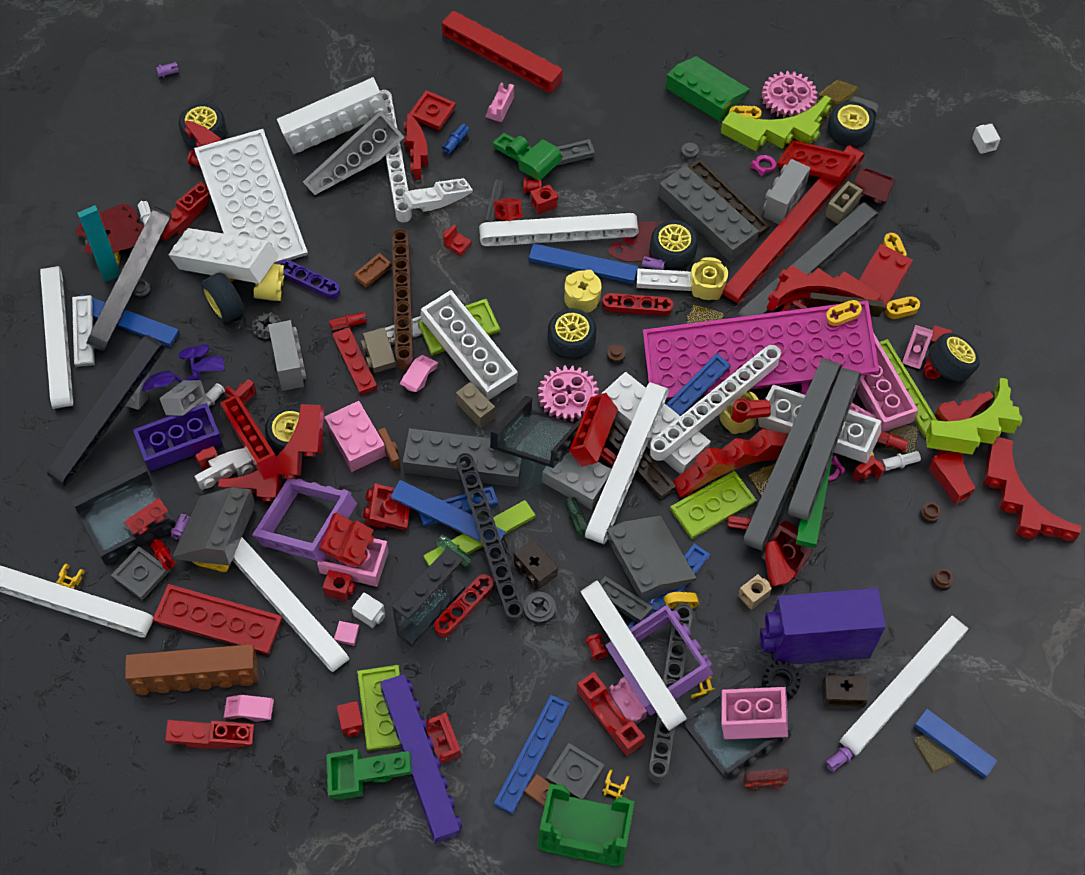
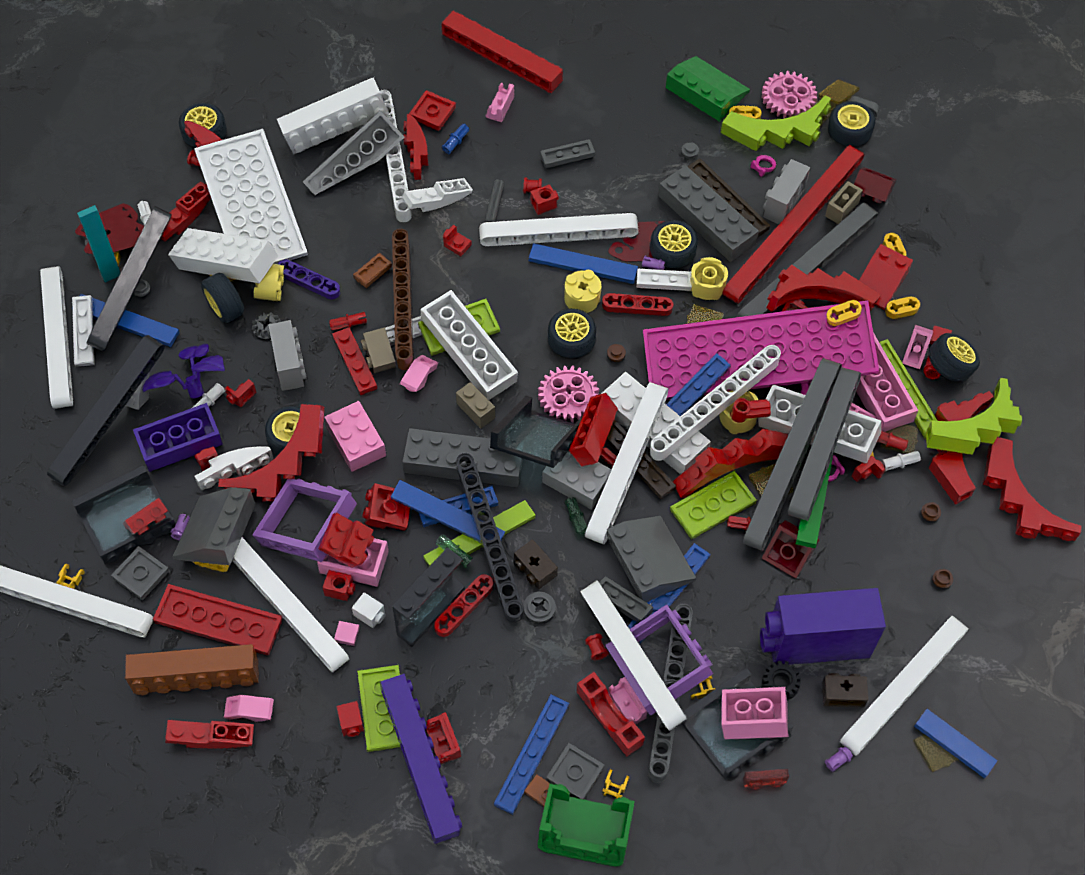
red axle [151,539,175,570] -> none
medium lavender pin [156,62,179,78] -> none
light grey brick [160,380,207,415] -> none
red brick [220,395,282,480] -> none
green plate [327,749,412,800] -> none
dark orange plate [378,428,400,470] -> none
green plate [493,133,562,181] -> none
red brick [494,198,523,221] -> none
yellow beam [663,592,699,609] -> none
tan brick [738,575,772,610] -> none
red piece [765,541,795,587] -> none
red tile [777,140,856,182] -> none
dark brown tile [806,293,884,317] -> none
white brick [972,124,1000,154] -> none

